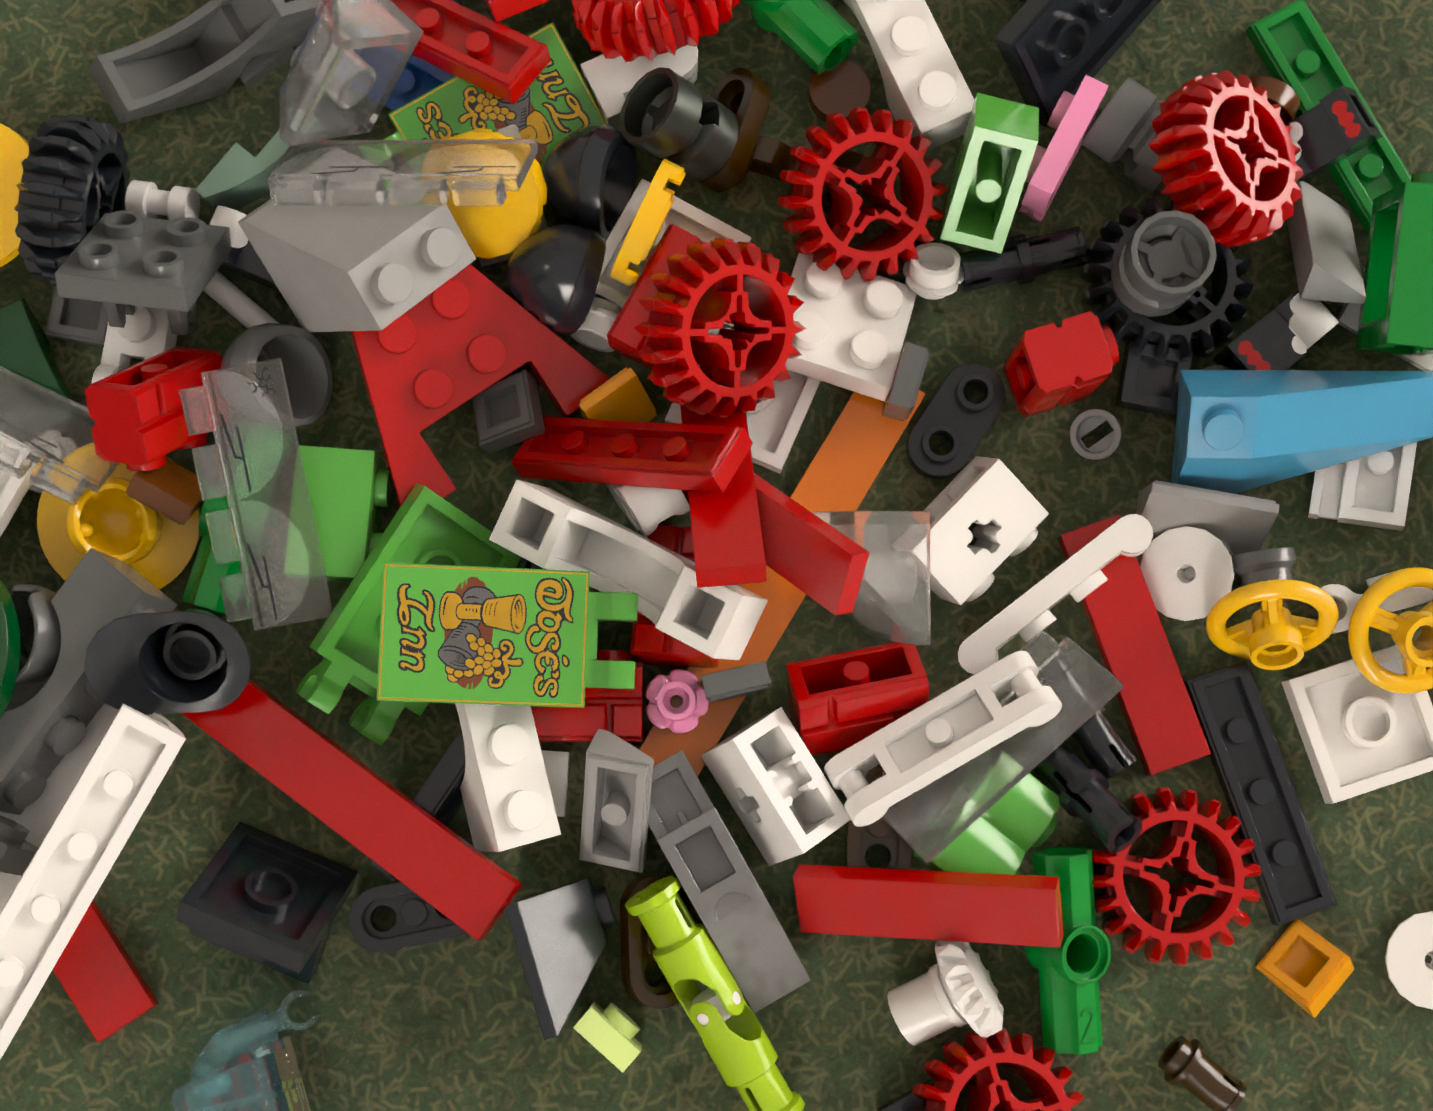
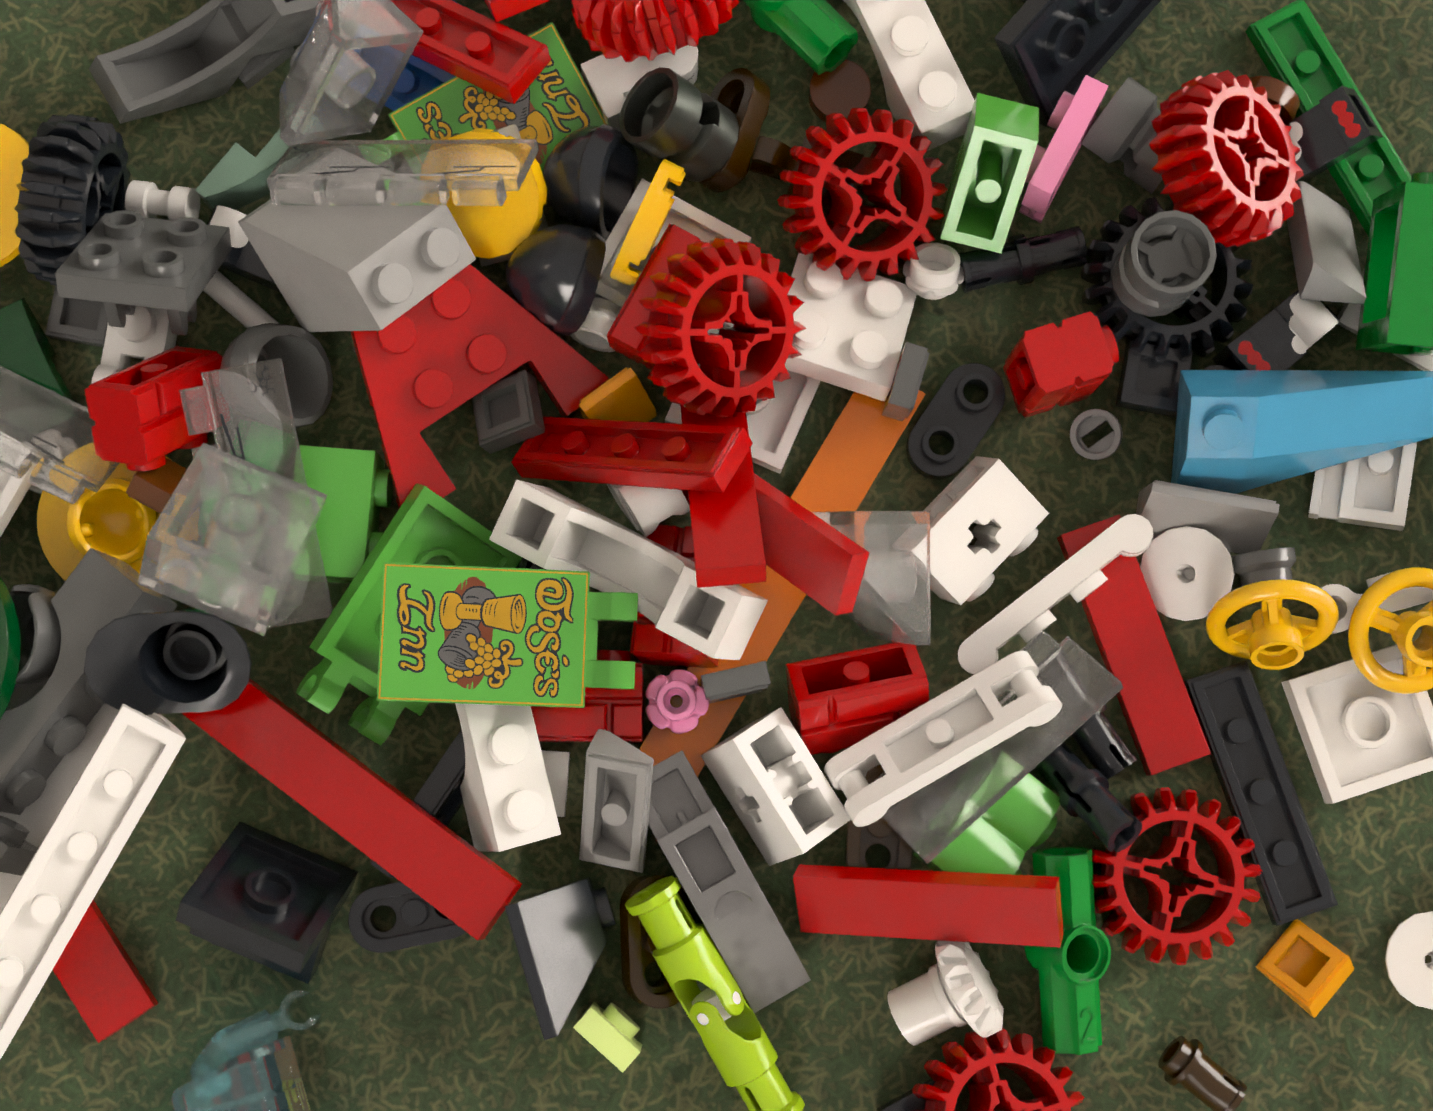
none -> clear slope [138,443,327,636]

